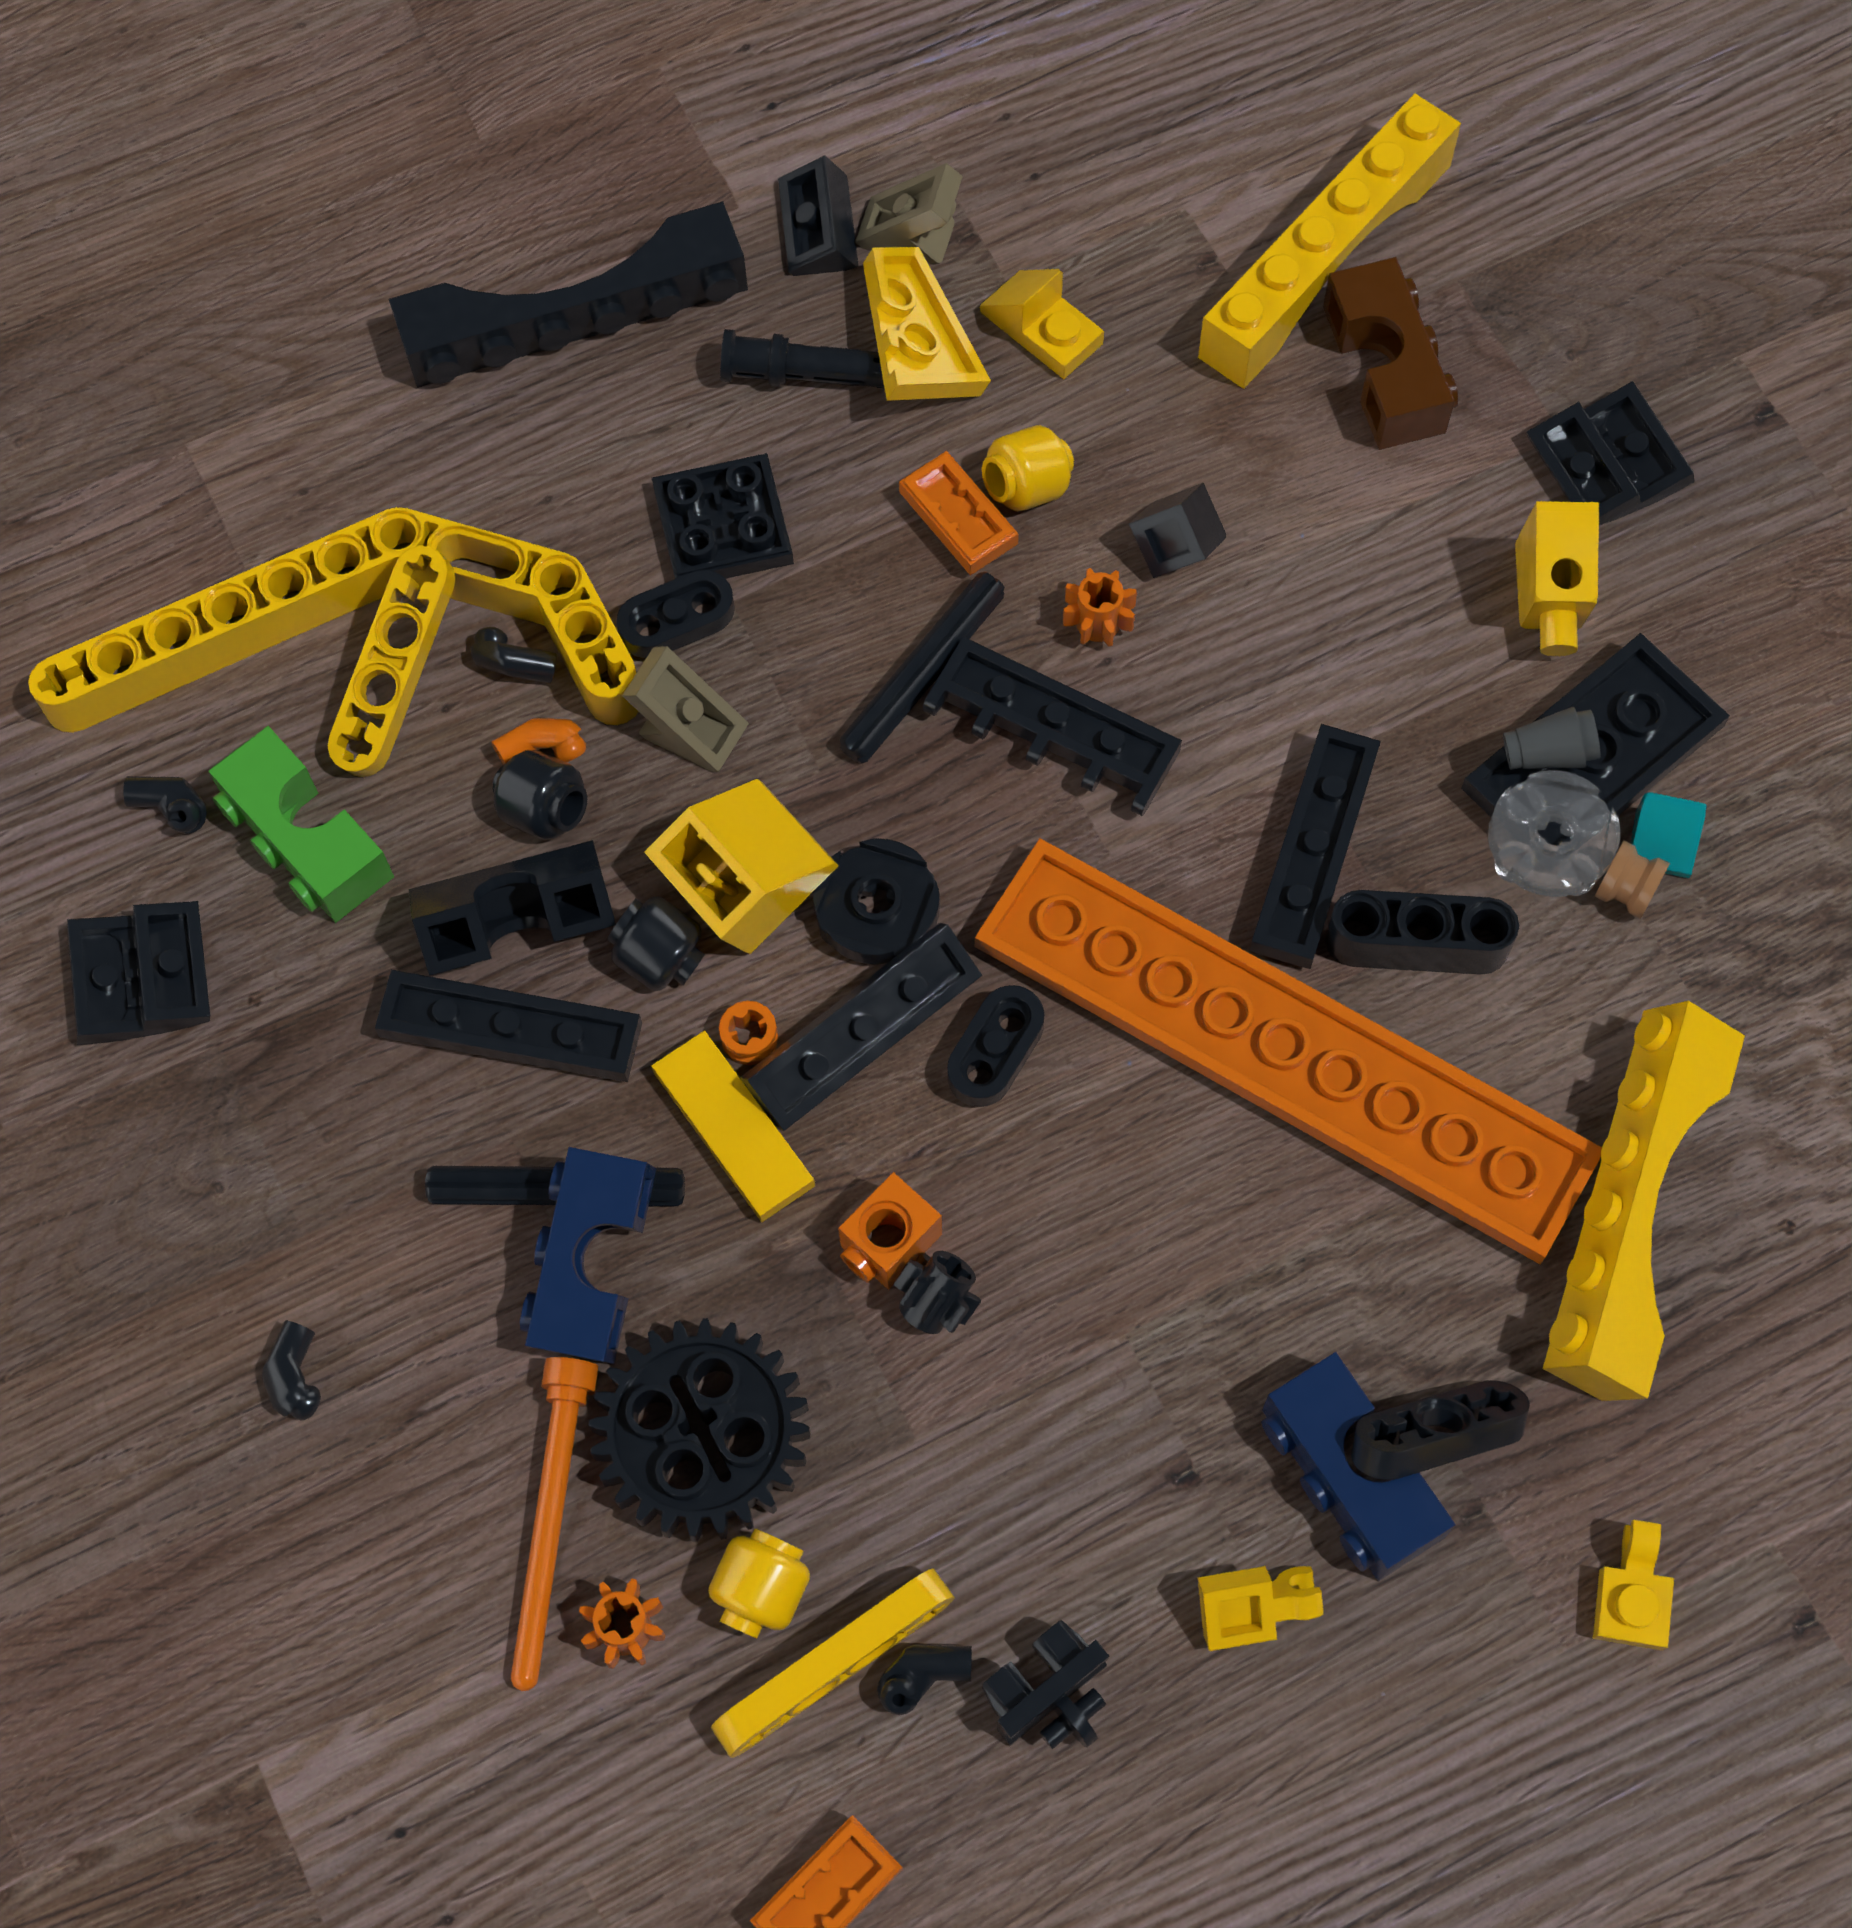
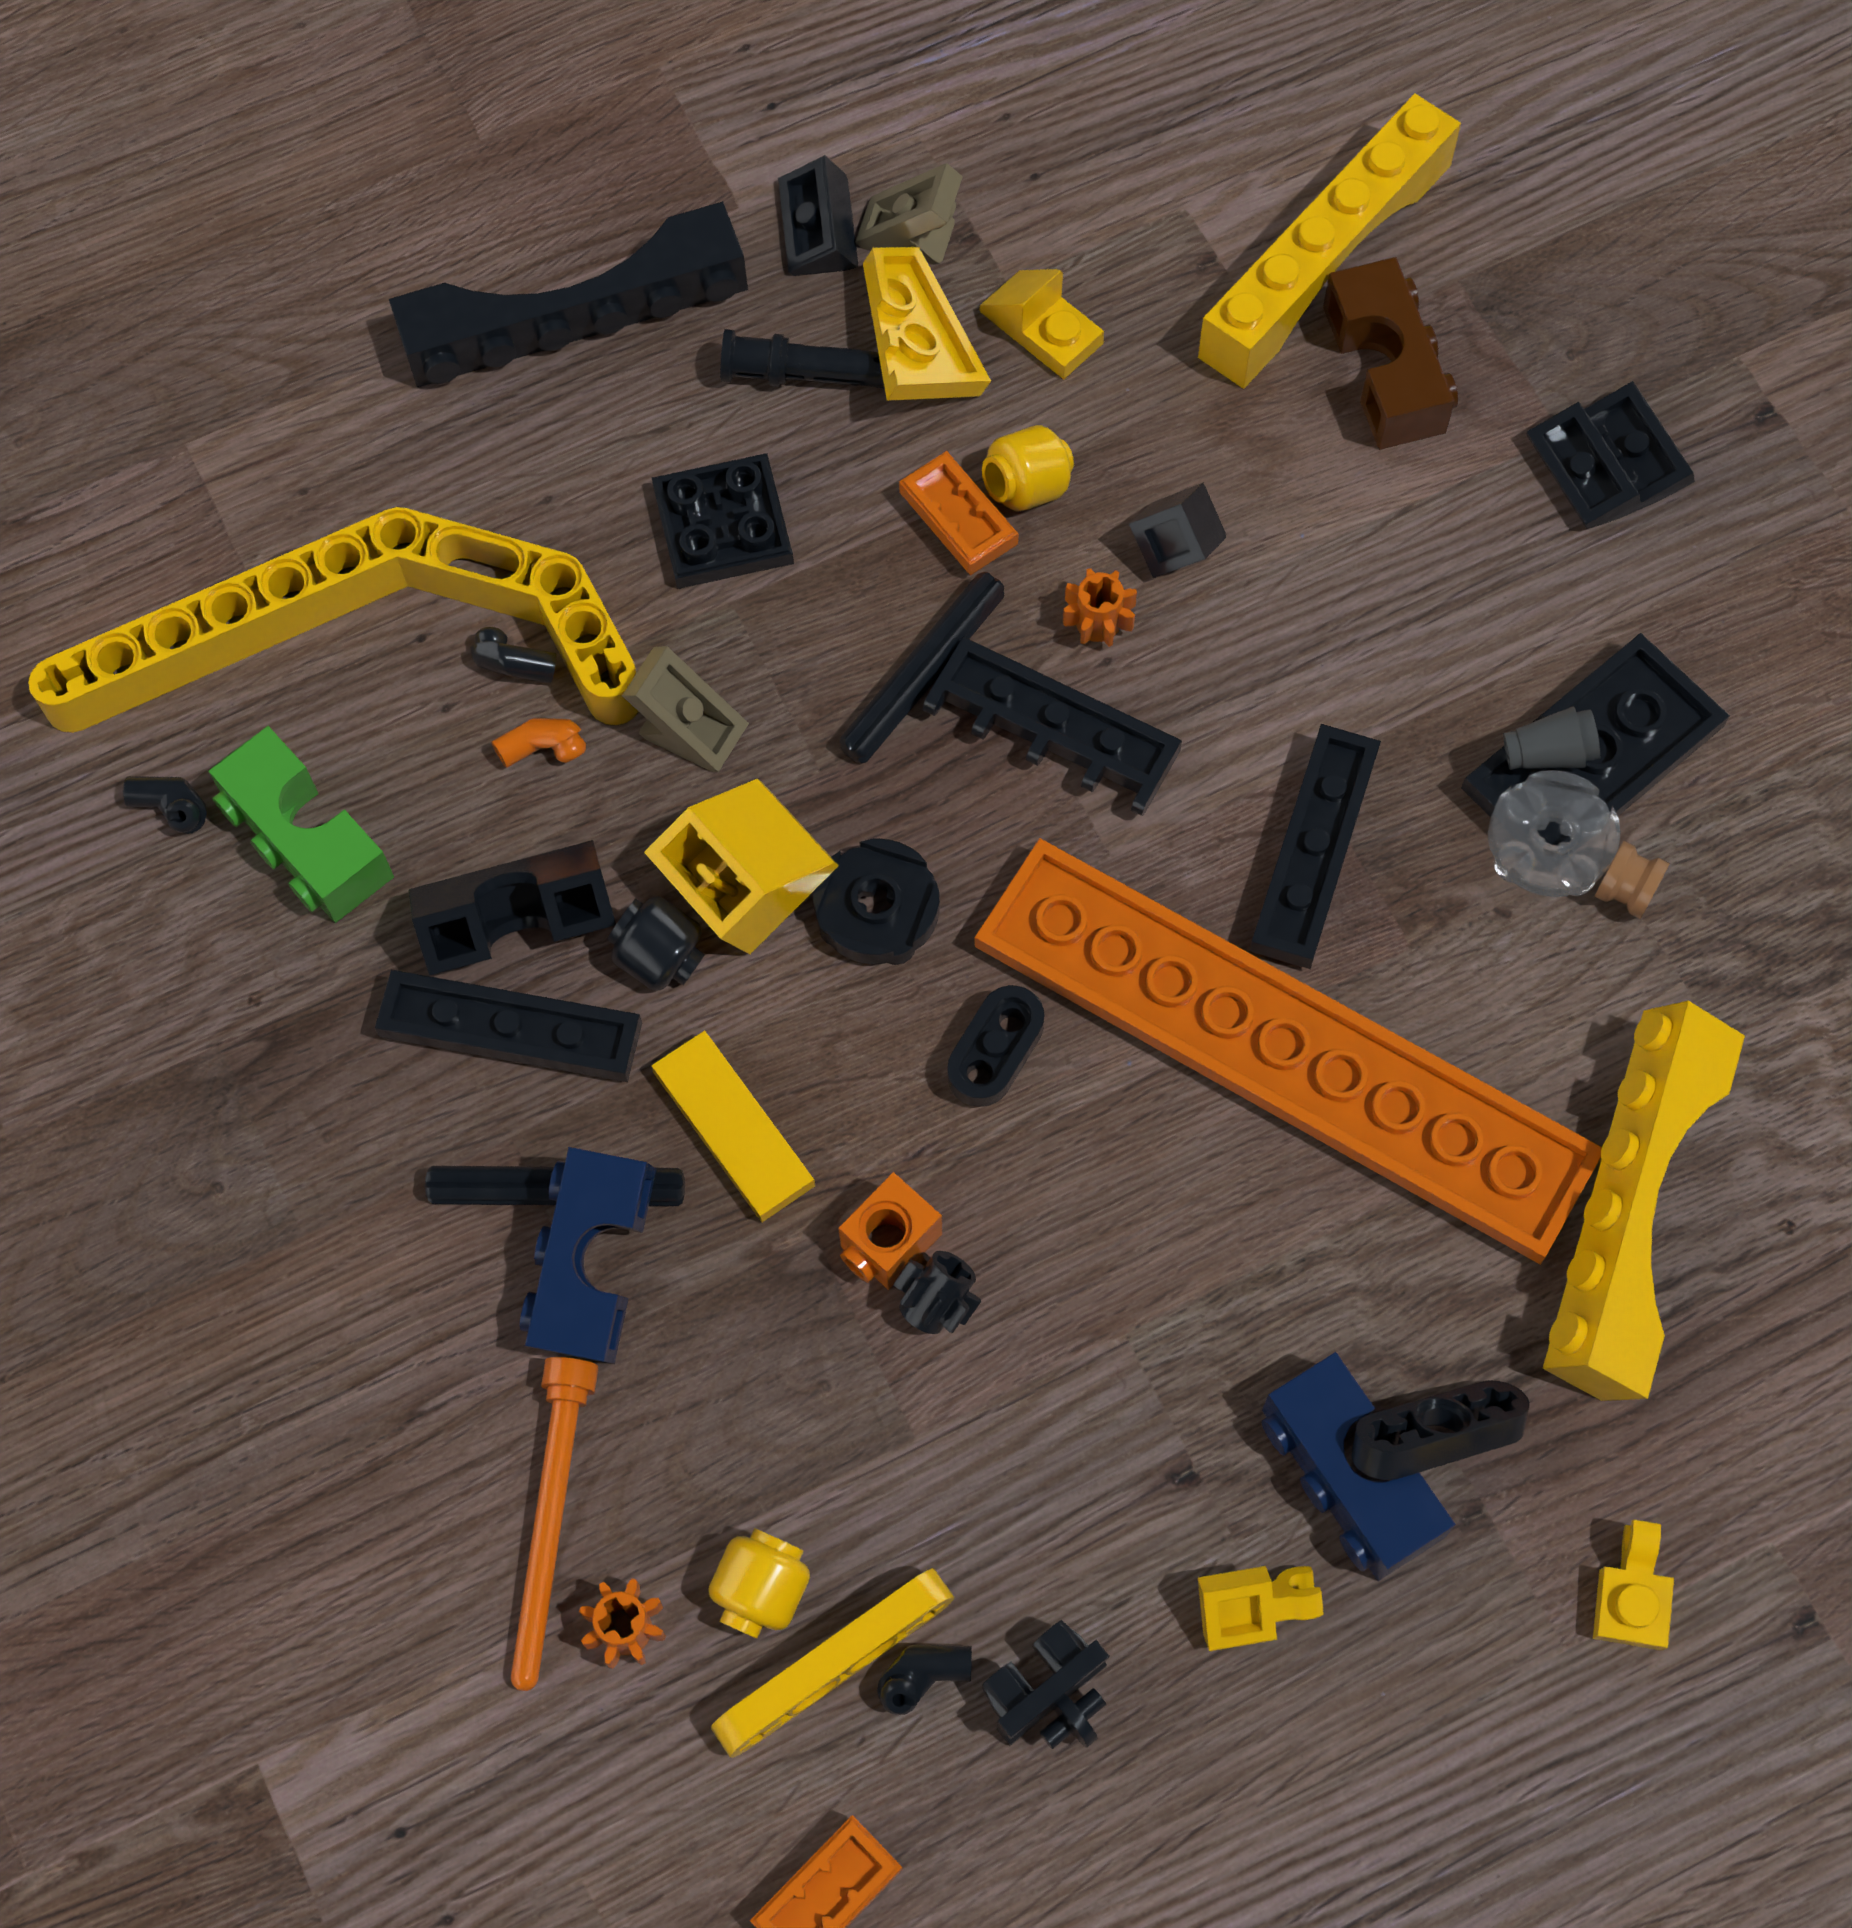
black slope [67,901,211,1045] -> none
black arm [262,1320,321,1421] -> none
yellow beam [328,545,456,777] -> none
black head [492,750,588,840] -> none
black gear [589,1318,811,1542] -> none
black plate [616,570,735,658] -> none
orange bush [719,1000,778,1066] -> none
black plate [740,923,983,1131] -> none
black beam [1325,890,1520,975] -> none
yellow torso [1515,501,1599,656] -> none
teal slope [1631,792,1707,879] -> none

